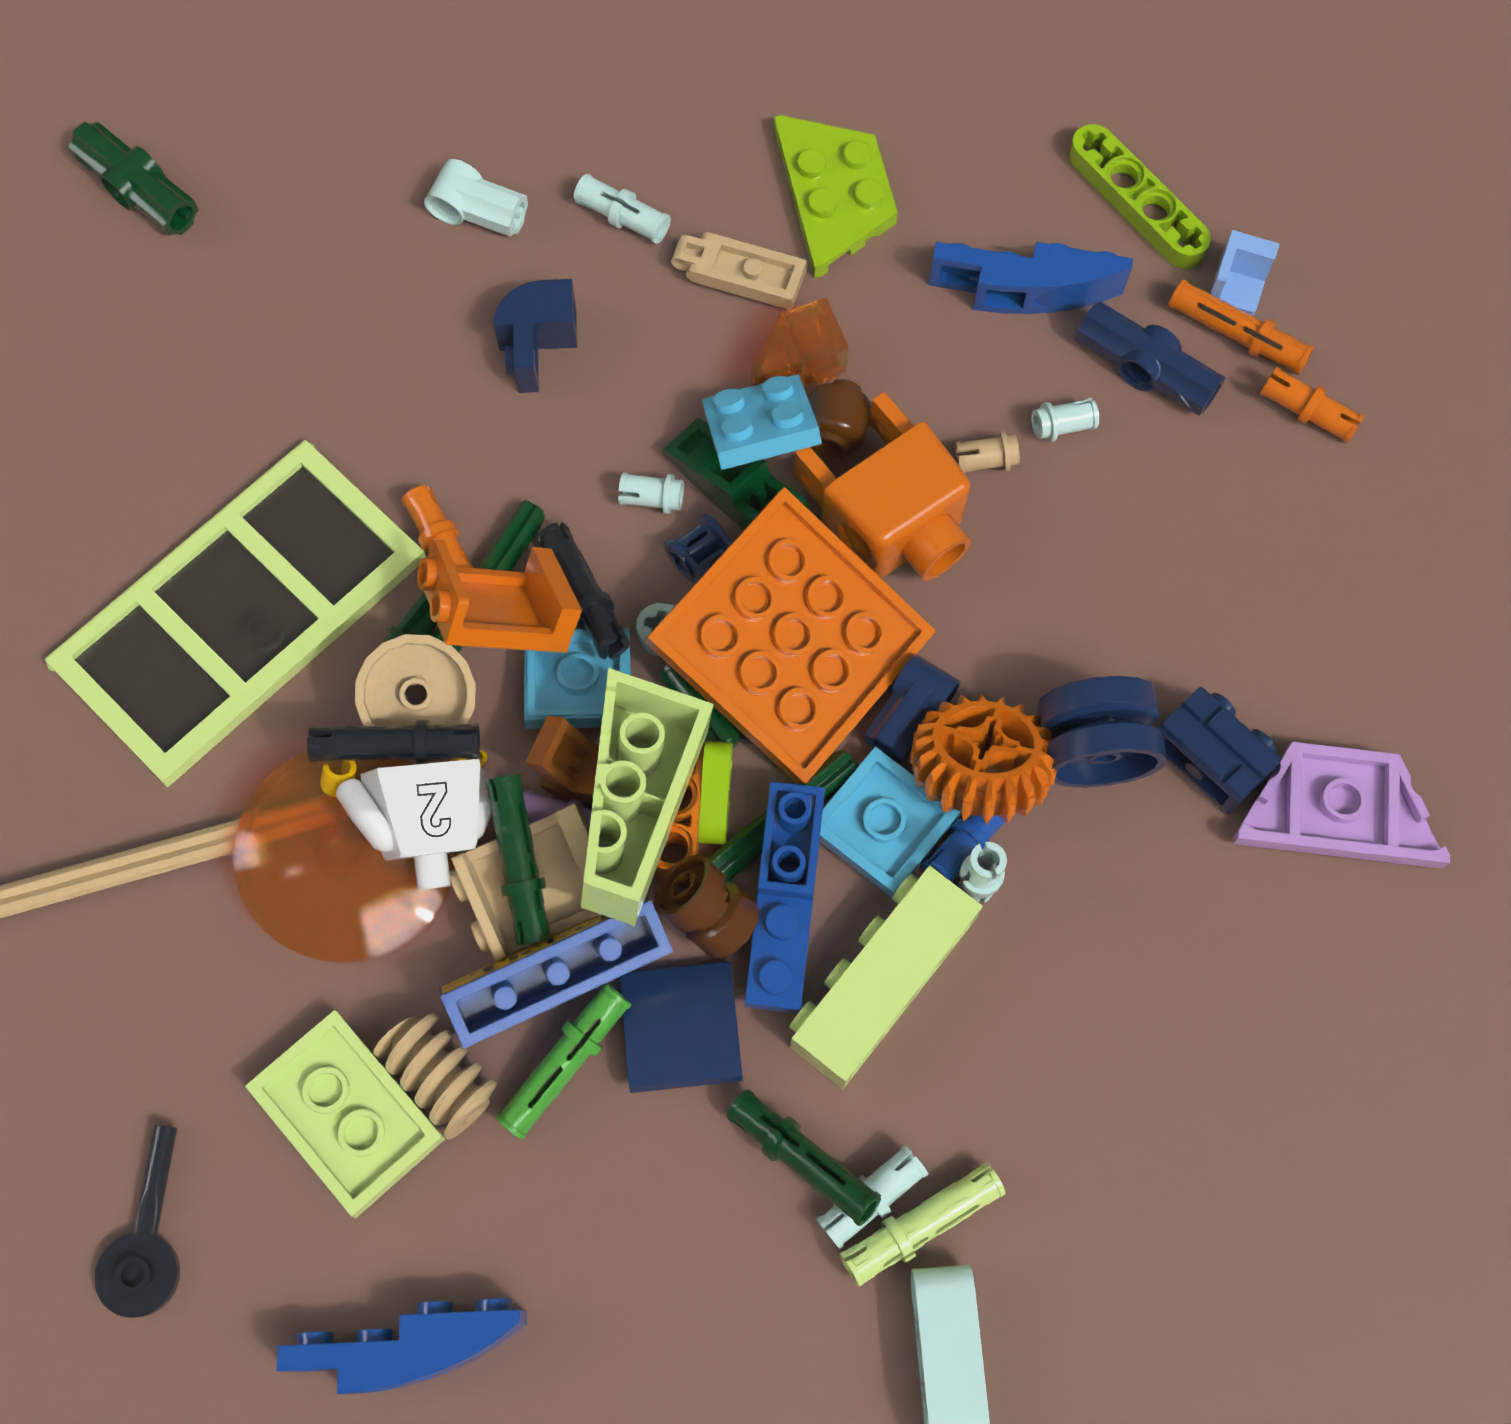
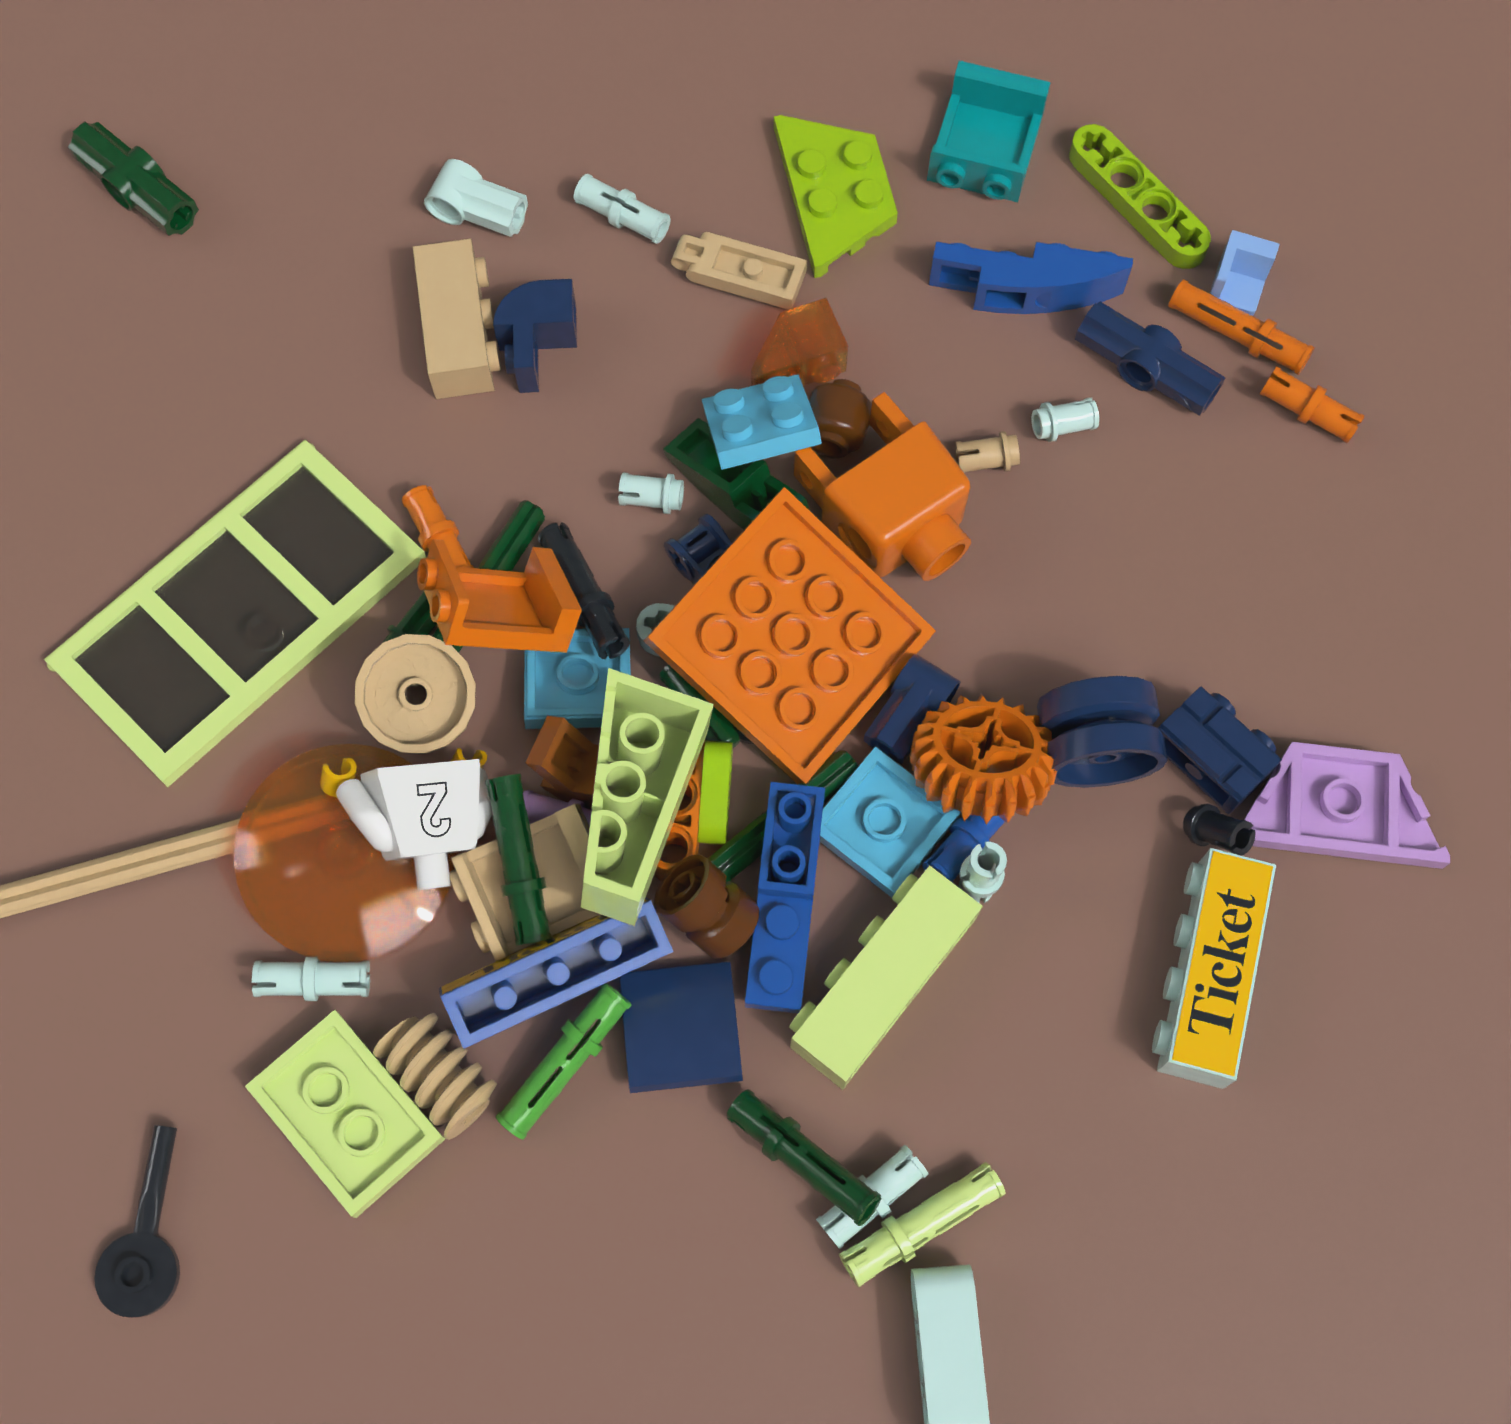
blue slope [277,1298,527,1395] -> none
black pin [307,720,480,764] -> none
none -> light aqua pin [252,956,370,1001]
none -> tan brick [413,239,501,399]
none -> teal panel [927,60,1051,203]
none -> brick [1152,848,1276,1089]
none -> black pin [1183,804,1256,855]

